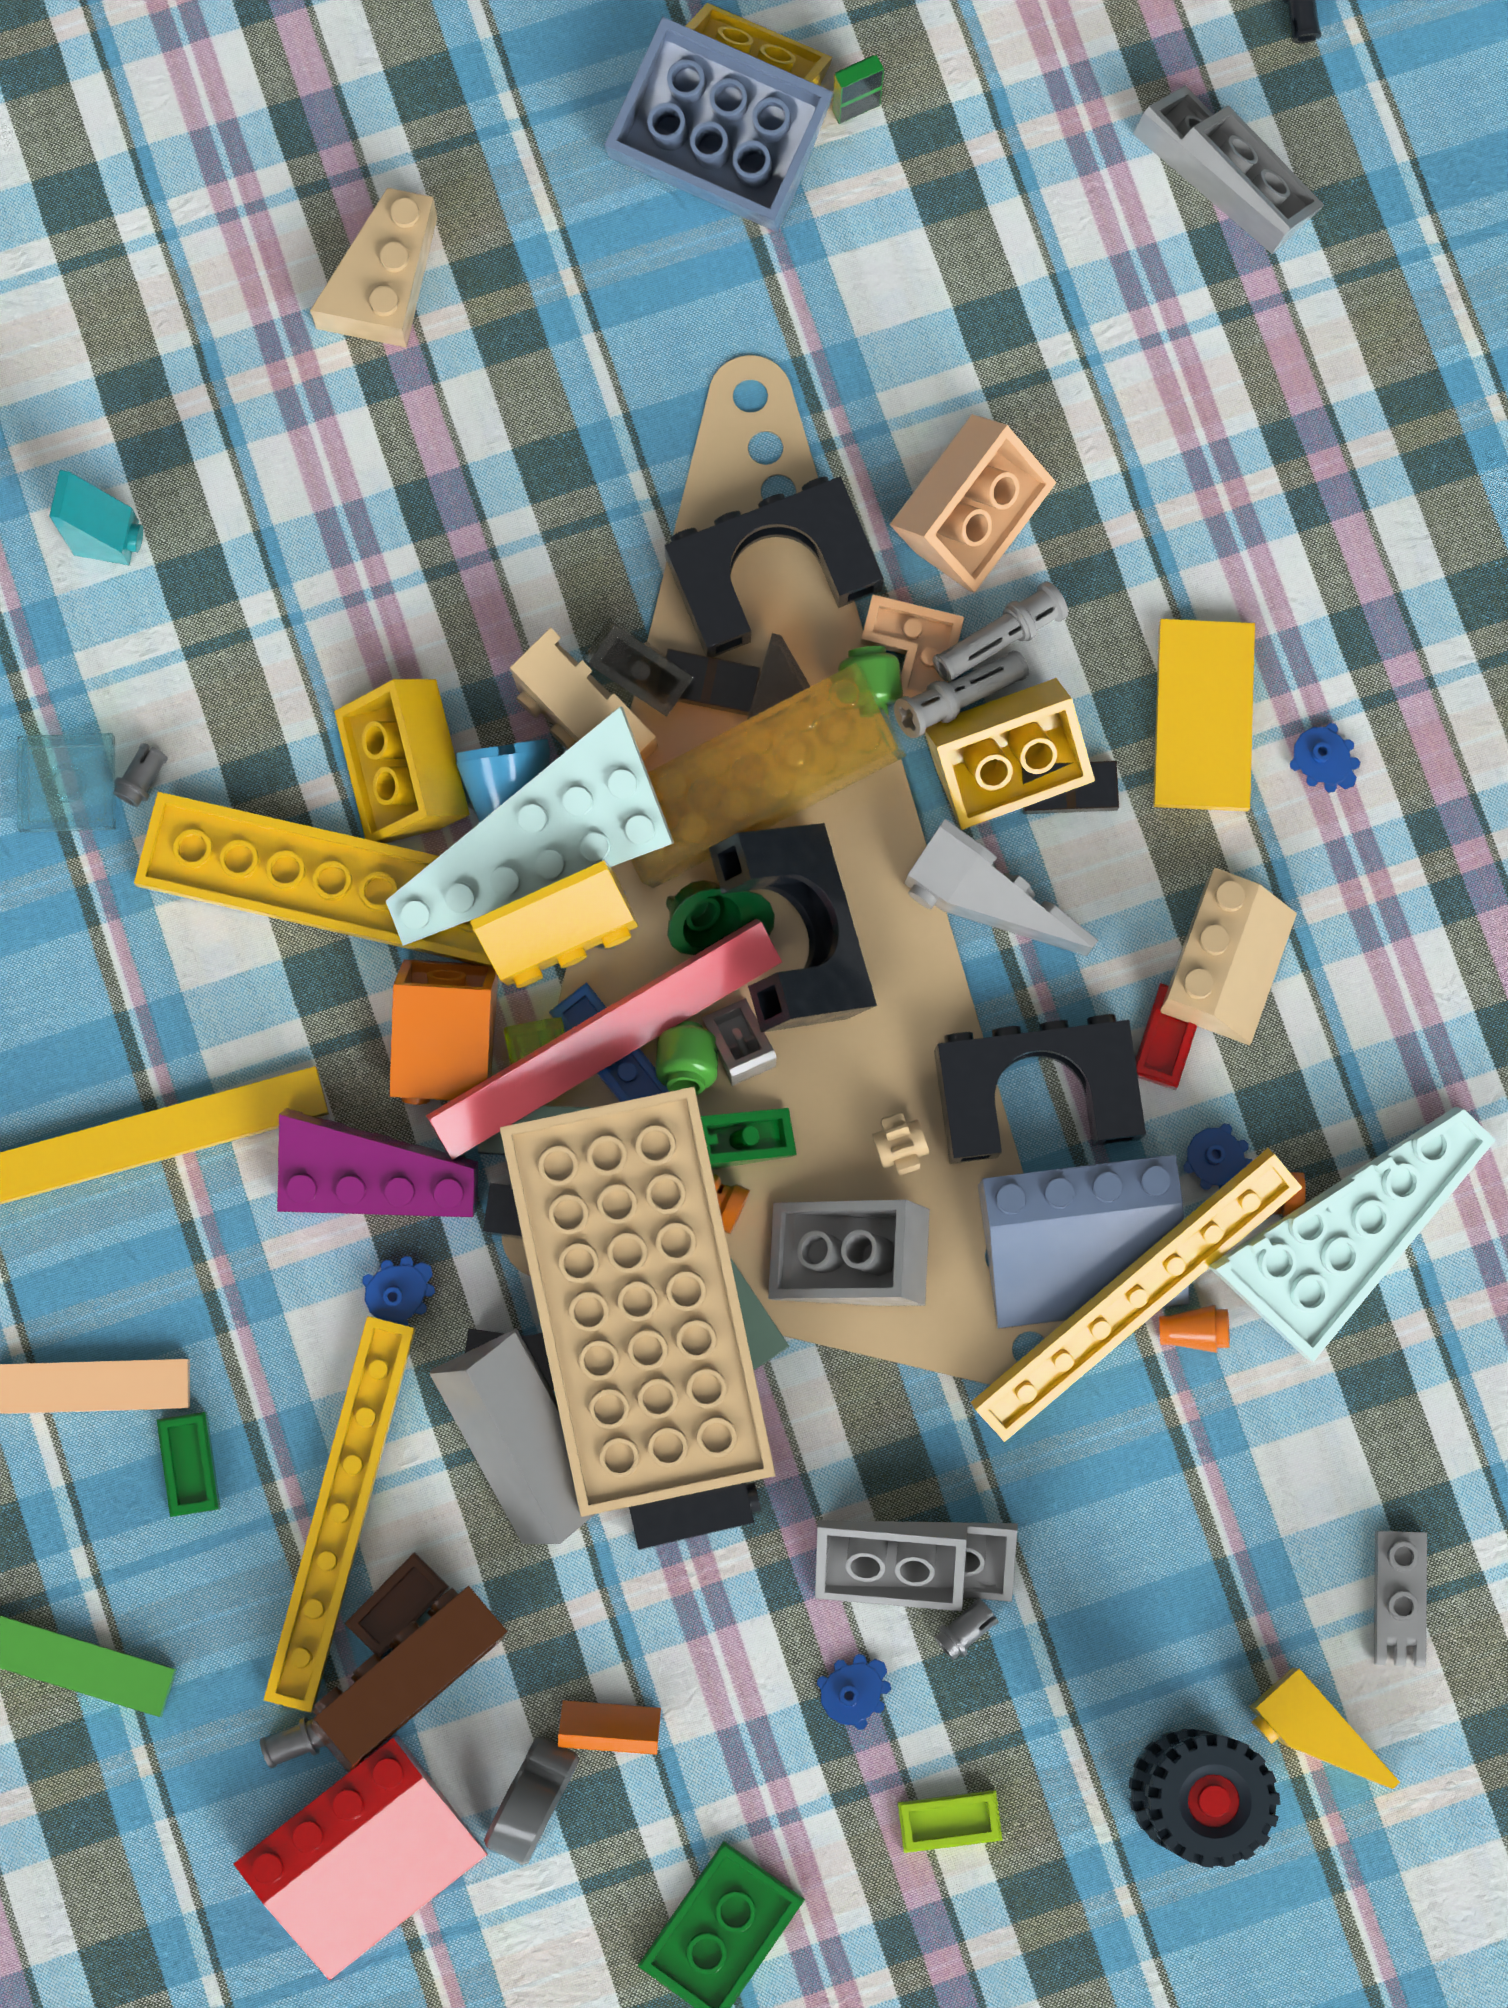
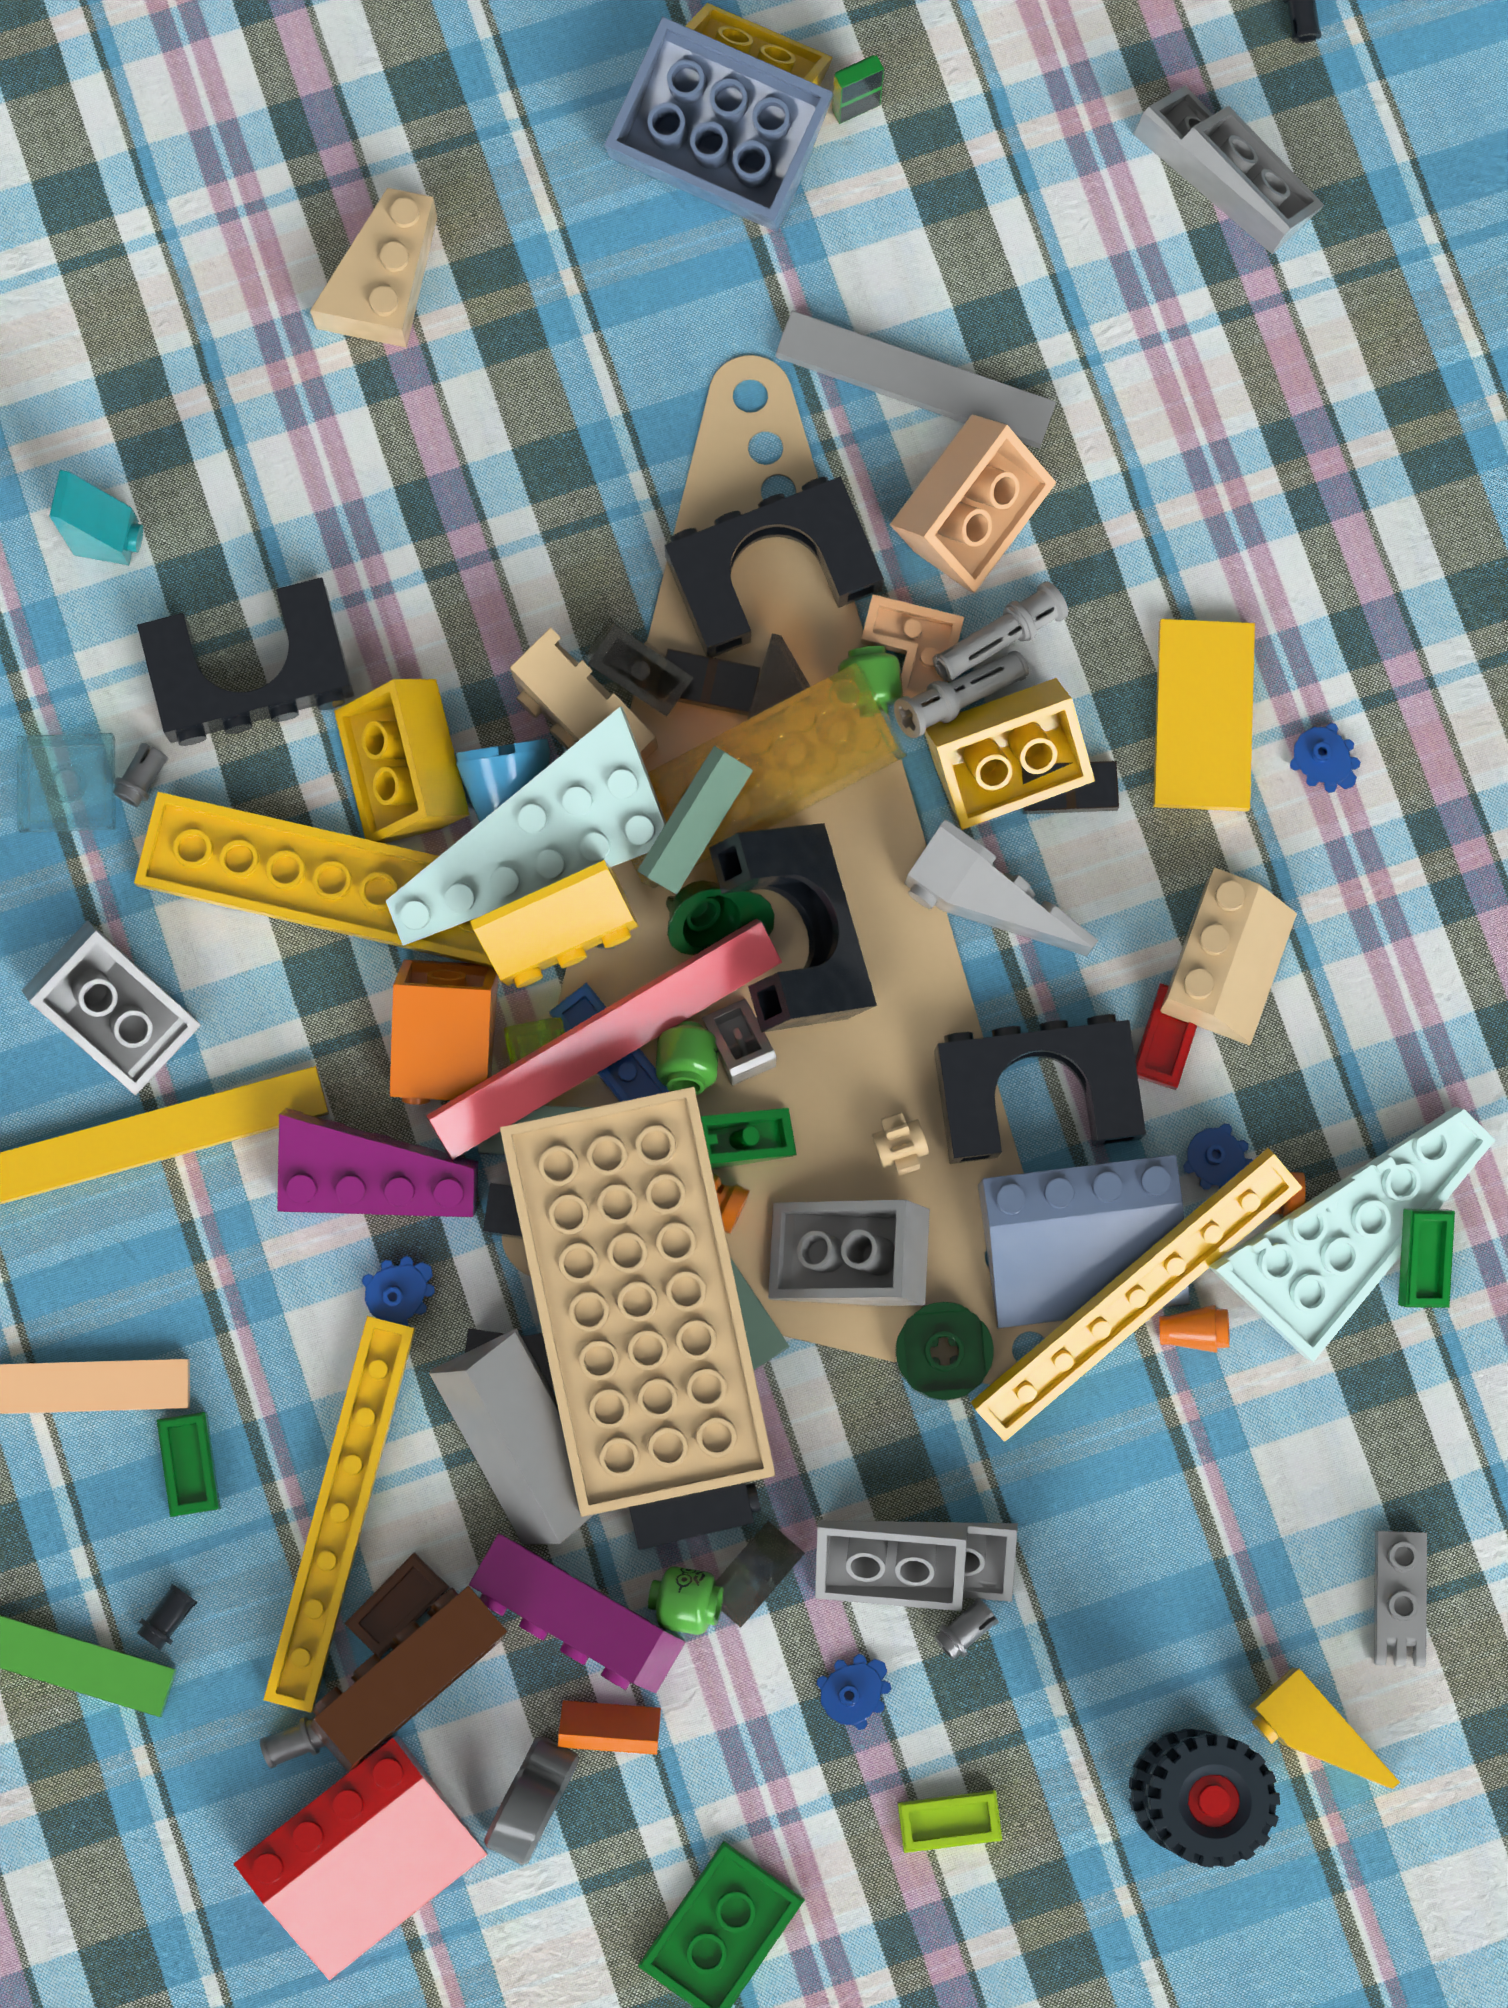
none -> light grey slope [22,920,201,1096]
none -> black arch [137,577,354,746]
none -> black pin [137,1584,198,1650]
none -> magenta wedge [469,1533,686,1693]
none -> sand green tile [637,746,753,894]
none -> bright green head [648,1566,723,1635]
none -> clear smoke slope [716,1521,805,1628]
none -> light grey tile [776,310,1056,449]
none -> dark green plate [895,1302,994,1401]
none -> green tile [1398,1209,1455,1308]

